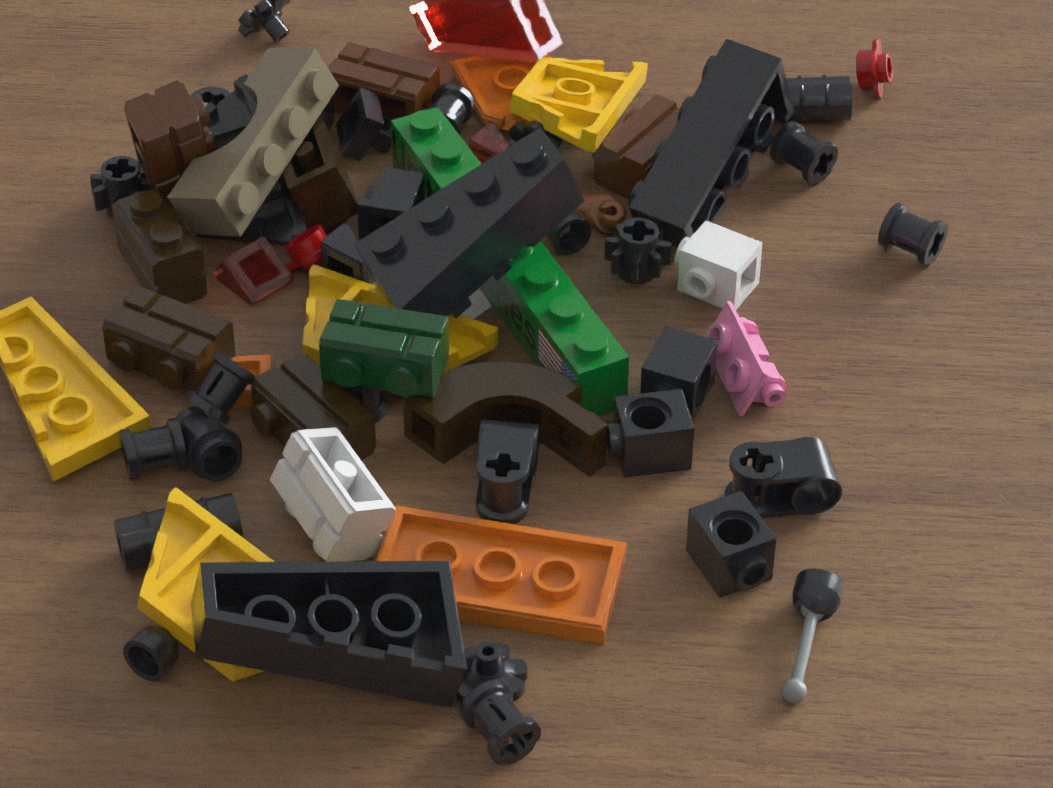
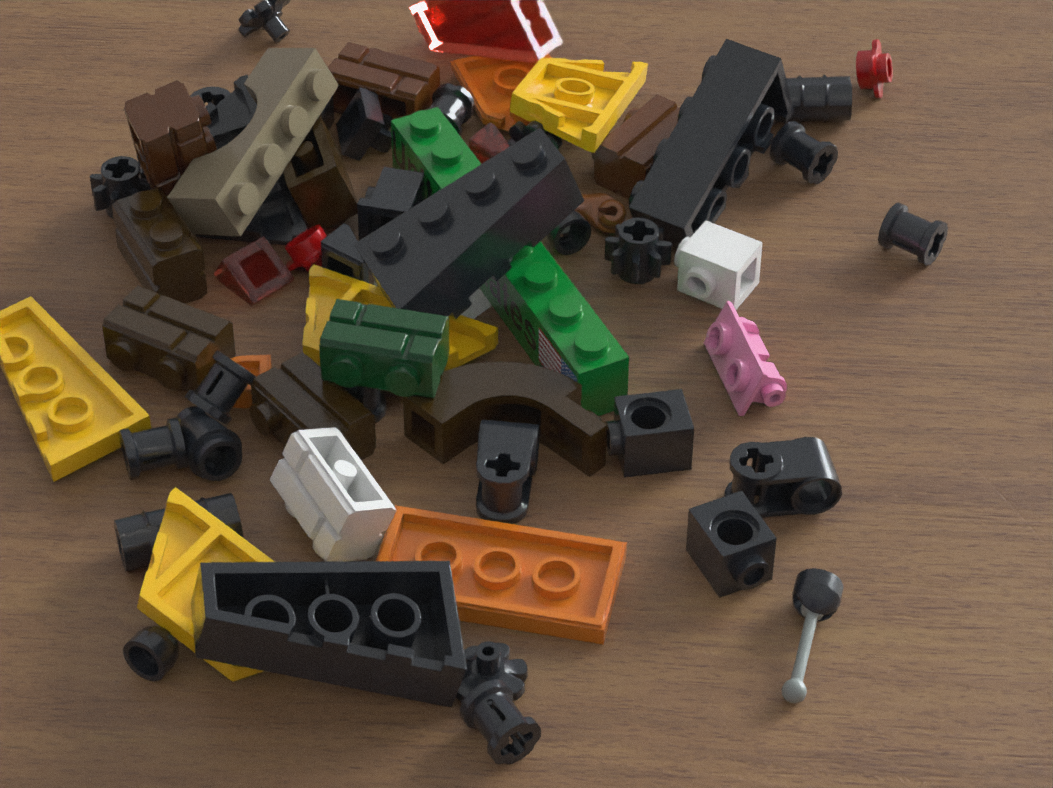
black brick [640,326,718,422] -> none

